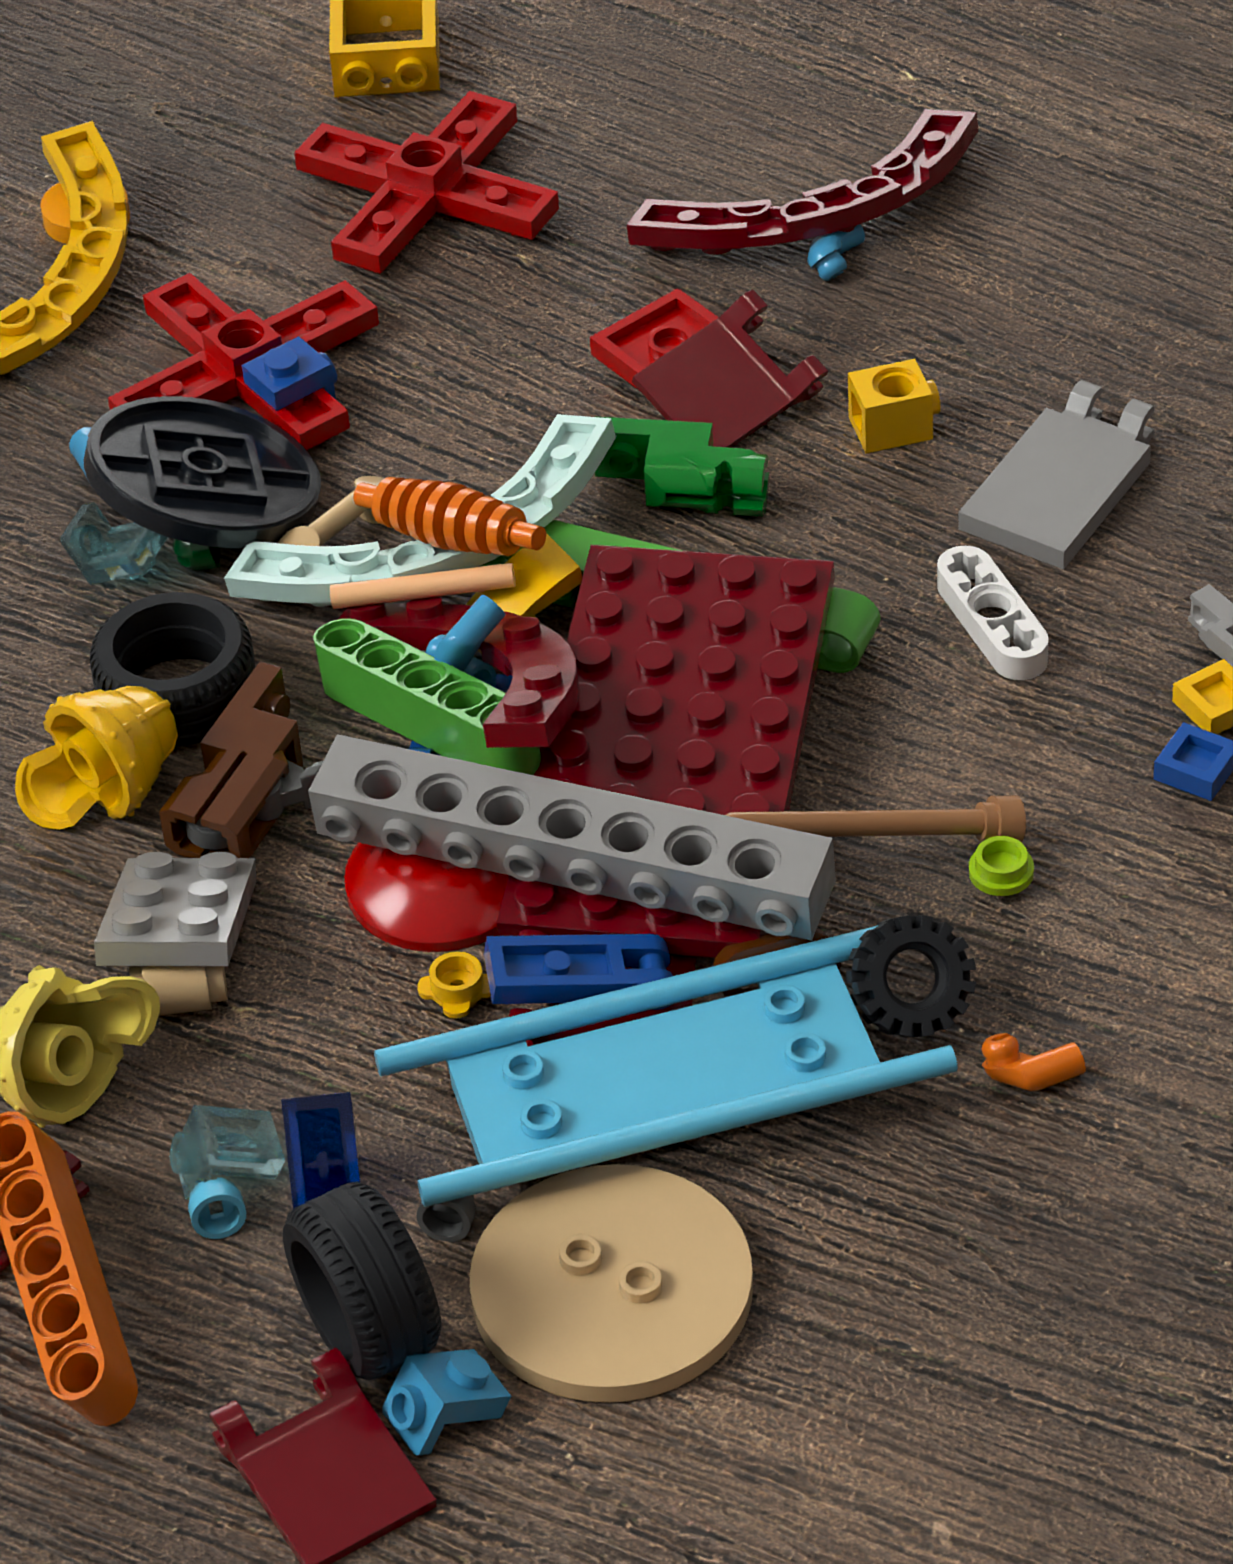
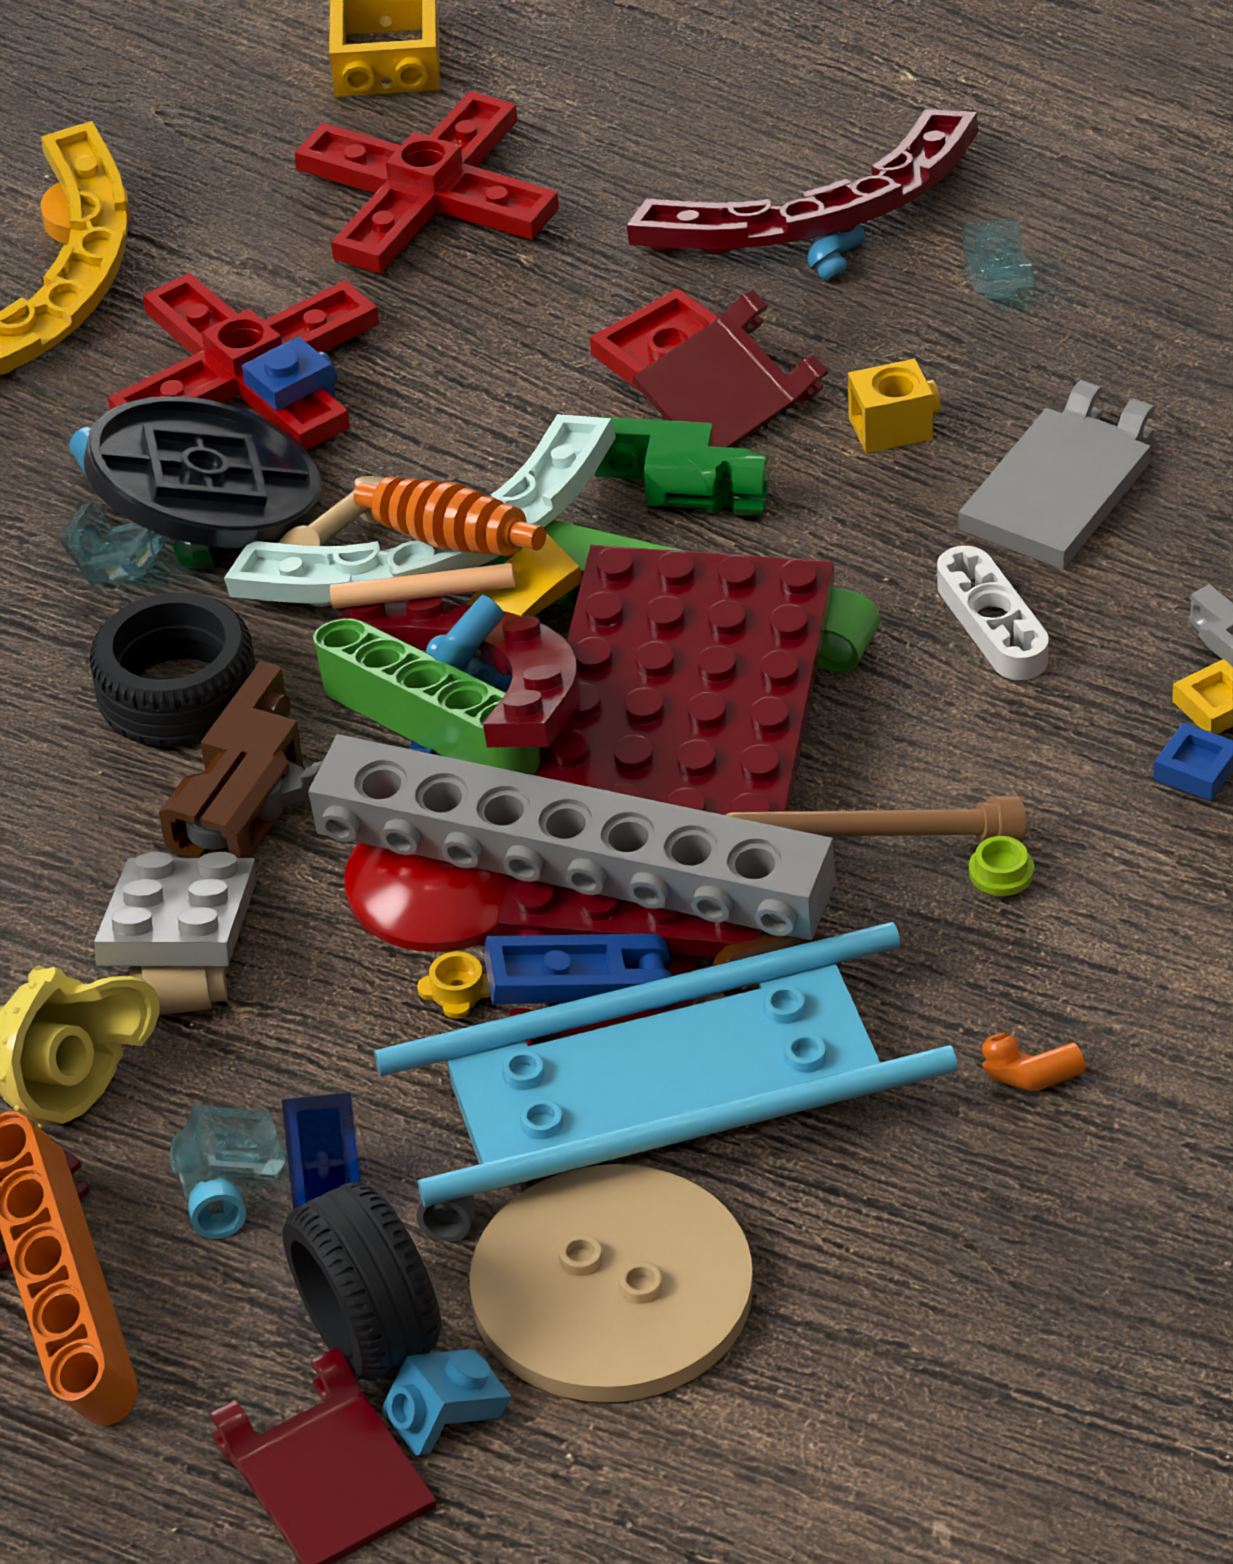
yellow head [15,686,178,830] -> none
black tyre [846,915,976,1037] -> none
none -> clear light blue bracket [962,218,1034,299]

